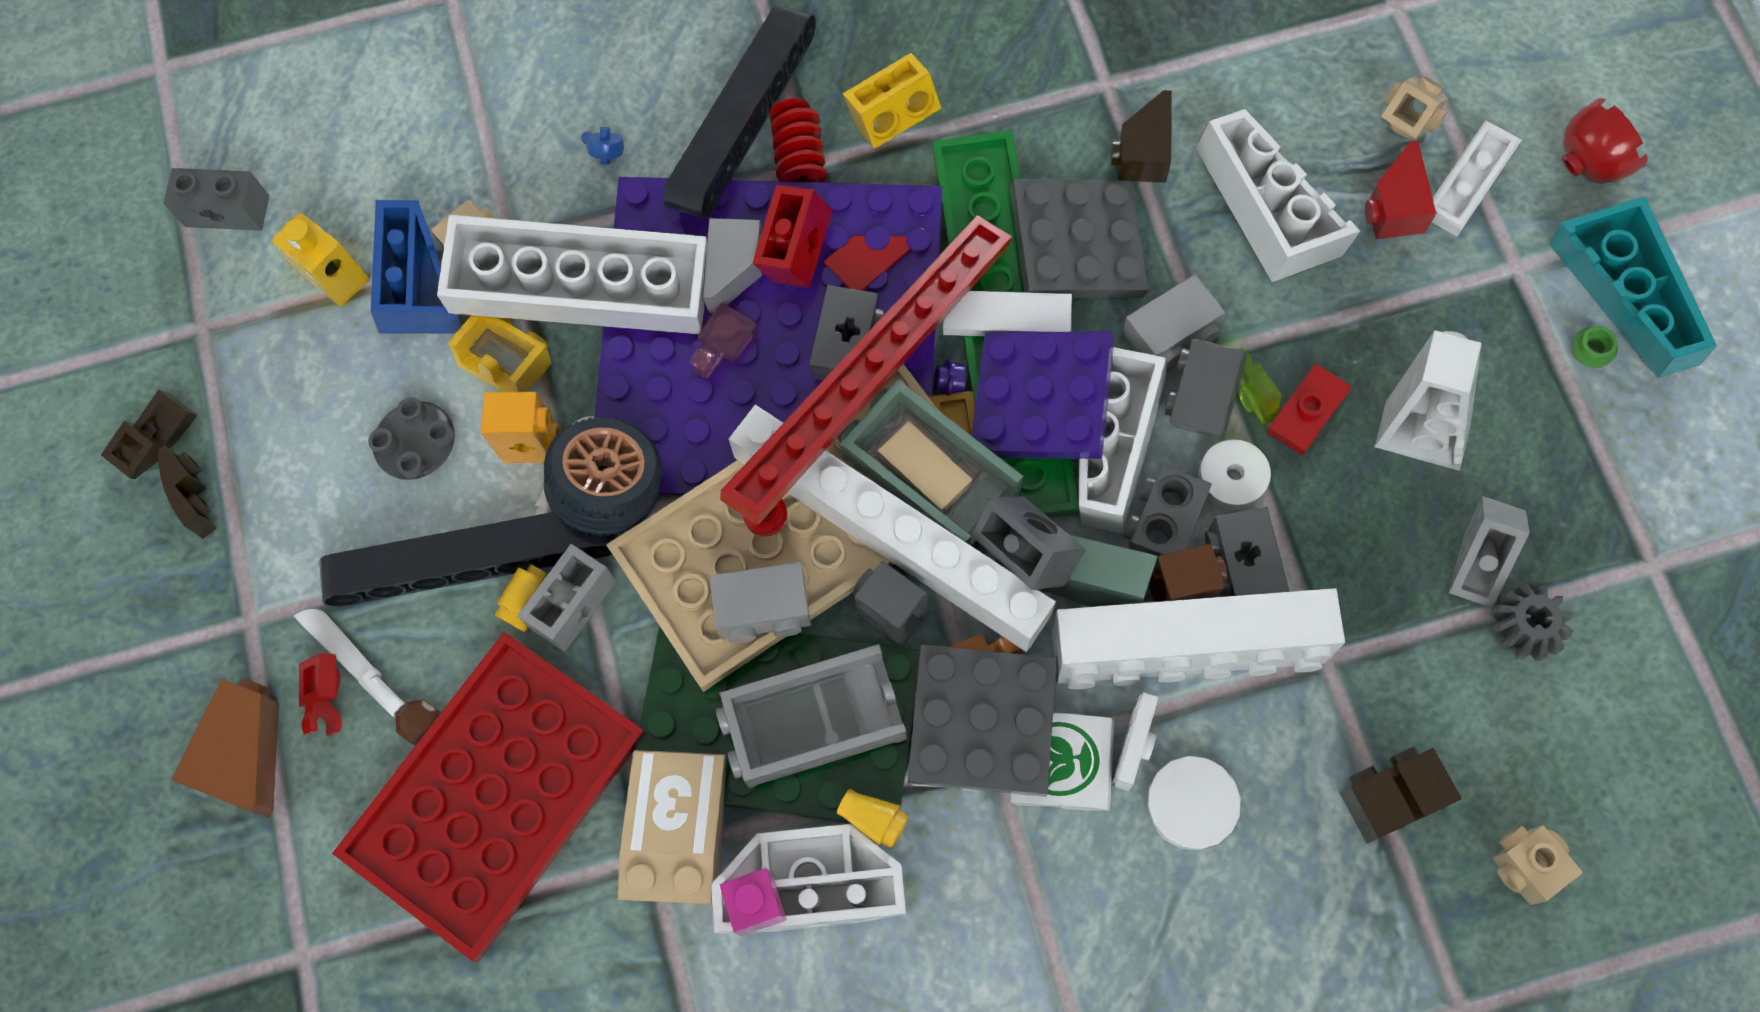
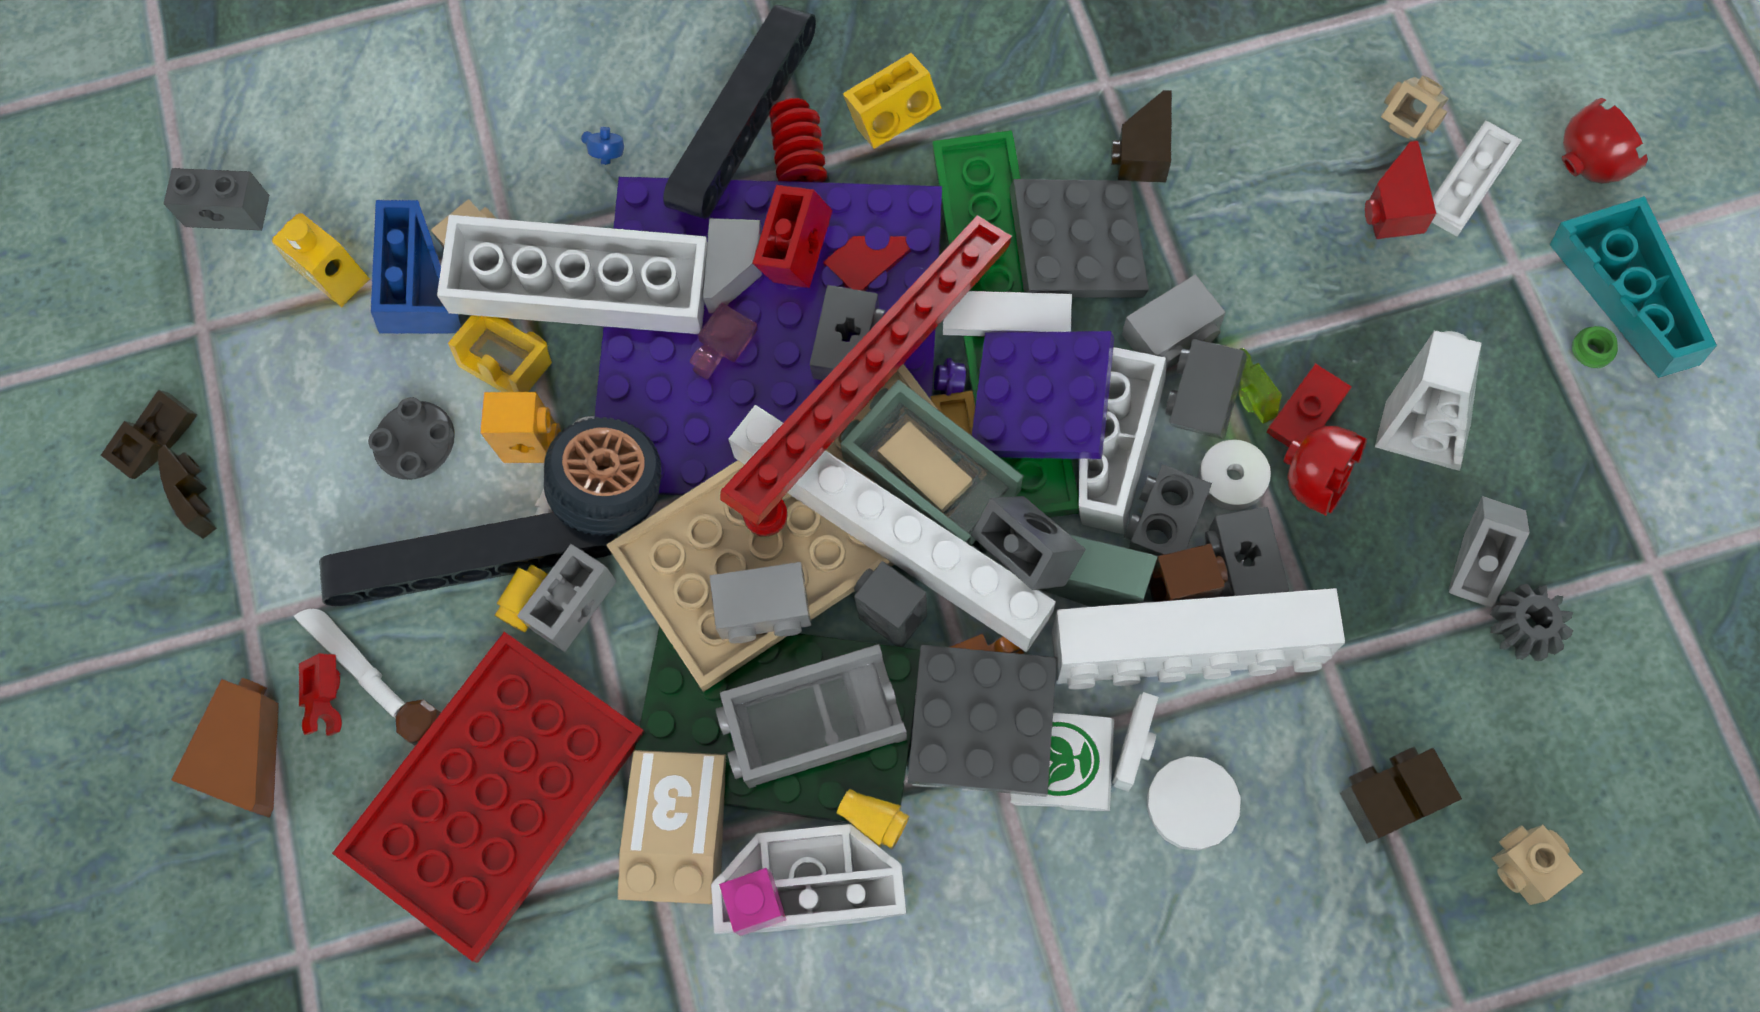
white wedge [1196,109,1360,282] -> none
none -> red cylinder [1283,426,1367,516]

